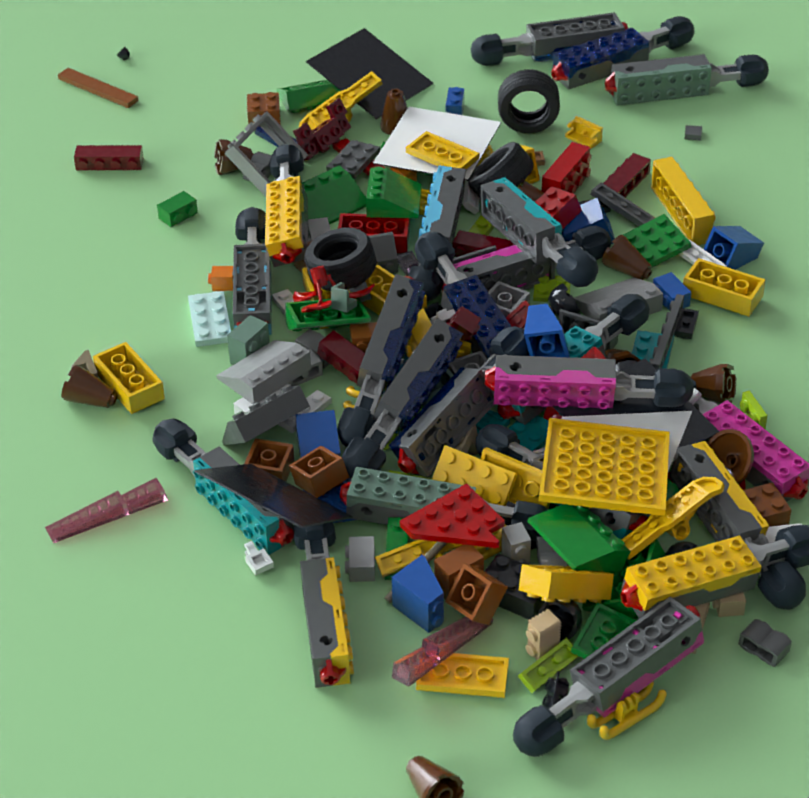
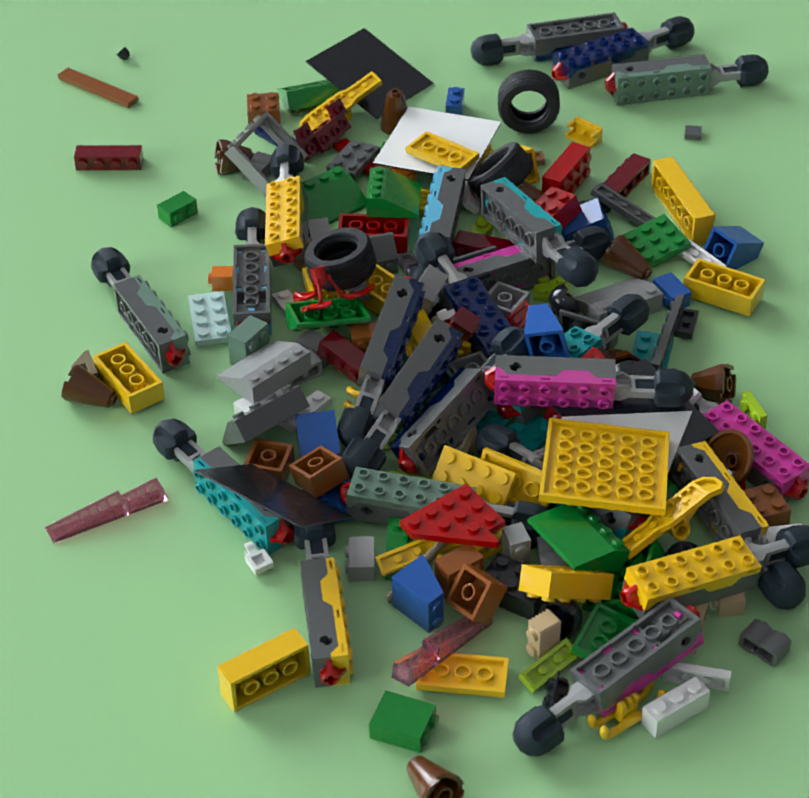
sand green panel [331,282,357,312] -> none
none -> piece [91,247,191,373]
none -> yellow brick [217,628,311,712]
none -> green brick [369,690,439,753]
none -> light grey brick [409,264,448,315]
none -> white brick [641,676,710,739]
none -> white plate [662,662,731,692]

